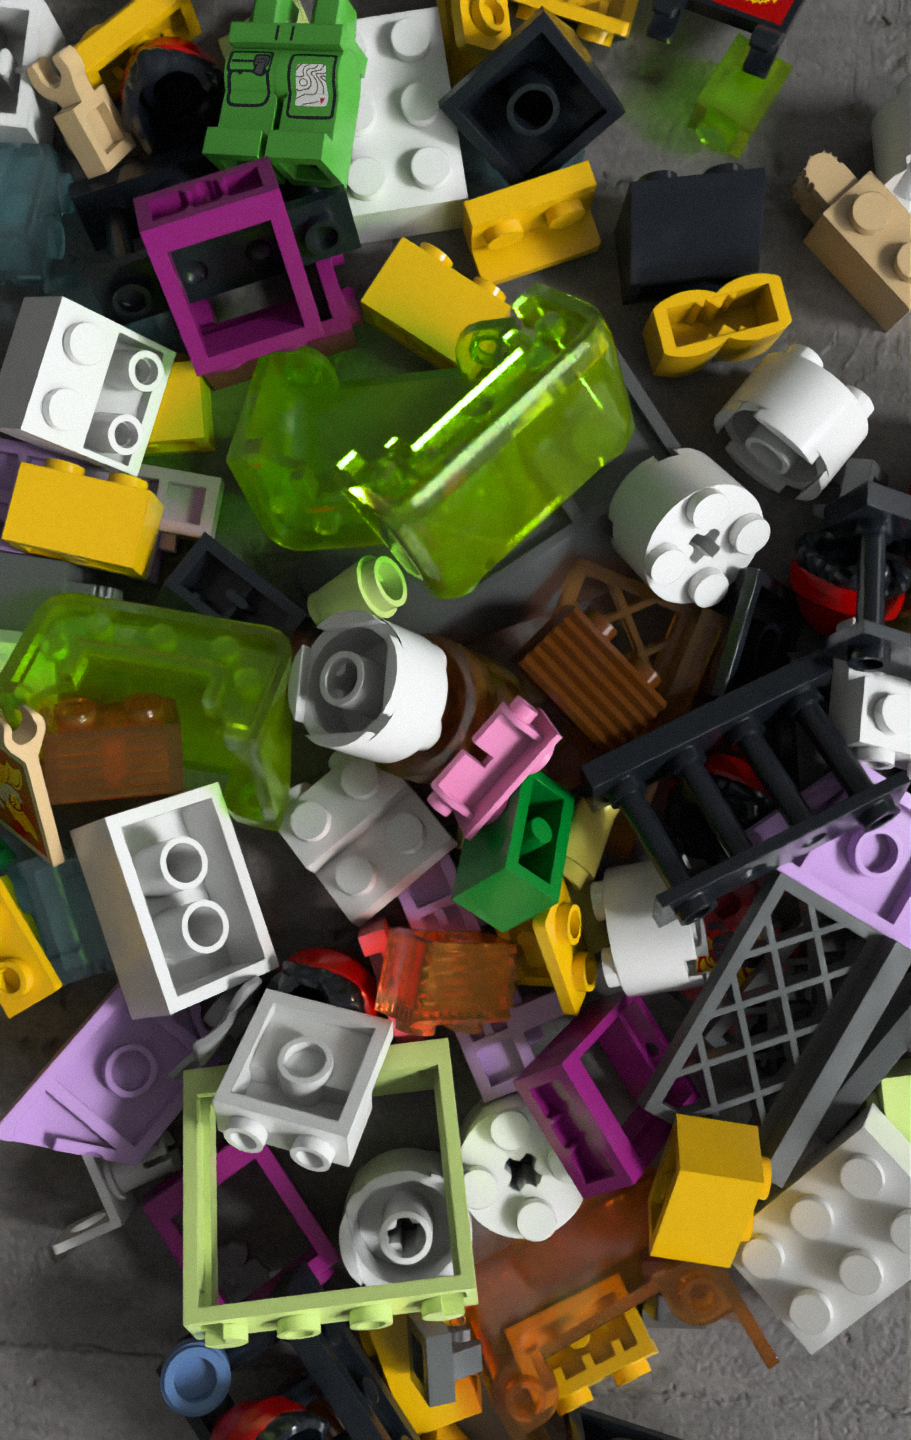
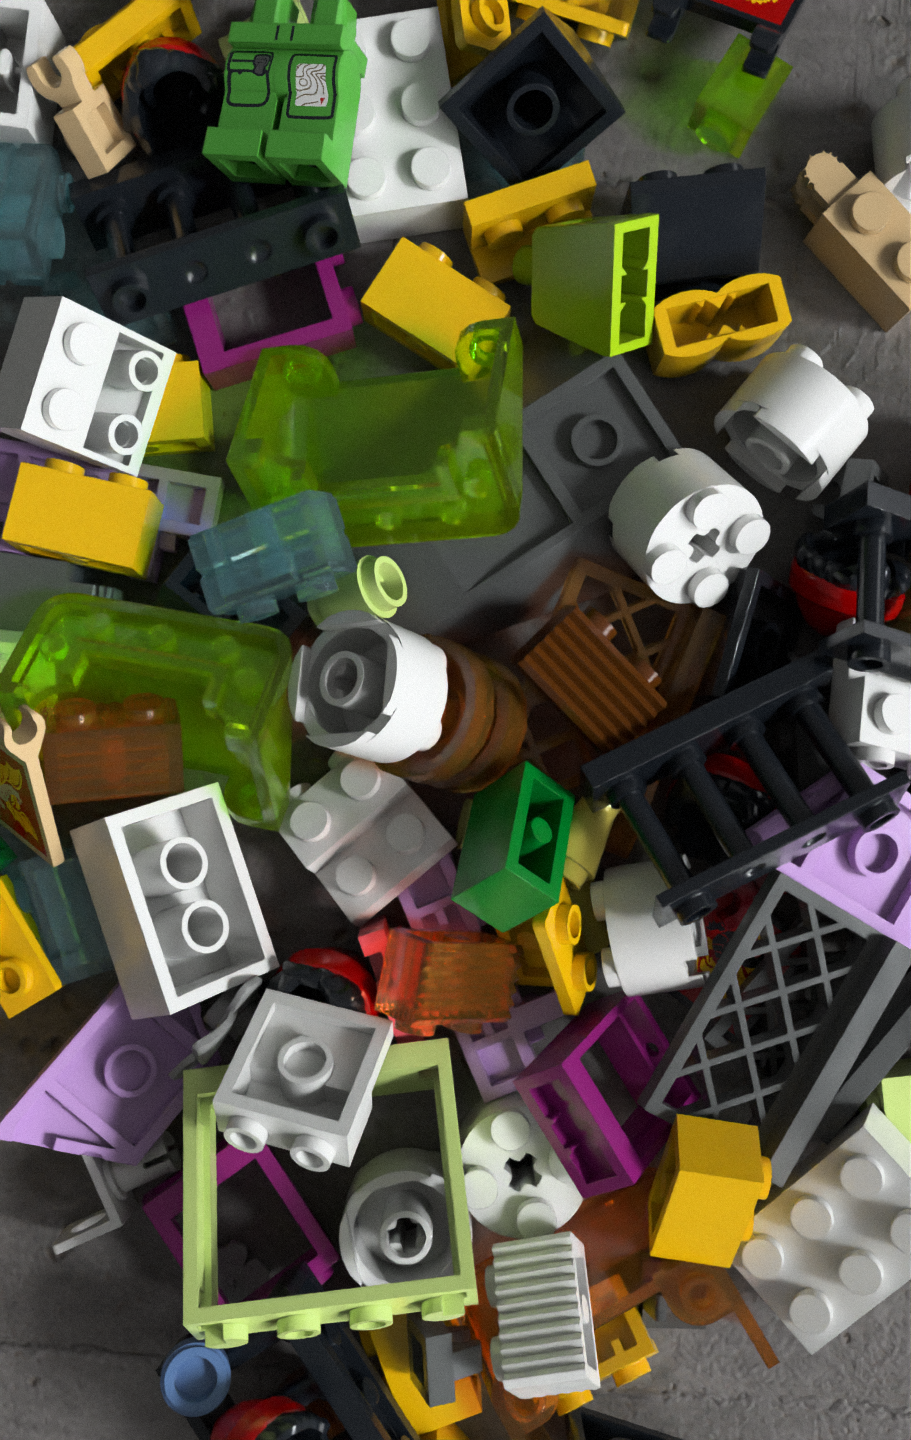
magenta window [133,156,325,377] -> none
clear neon green windscreen [327,282,635,600] -> none
bright pink hinge [427,695,562,841] -> none
none -> clear light blue brick [188,489,357,624]
none -> white brick [485,1231,601,1399]
none -> lime torso [512,213,659,357]

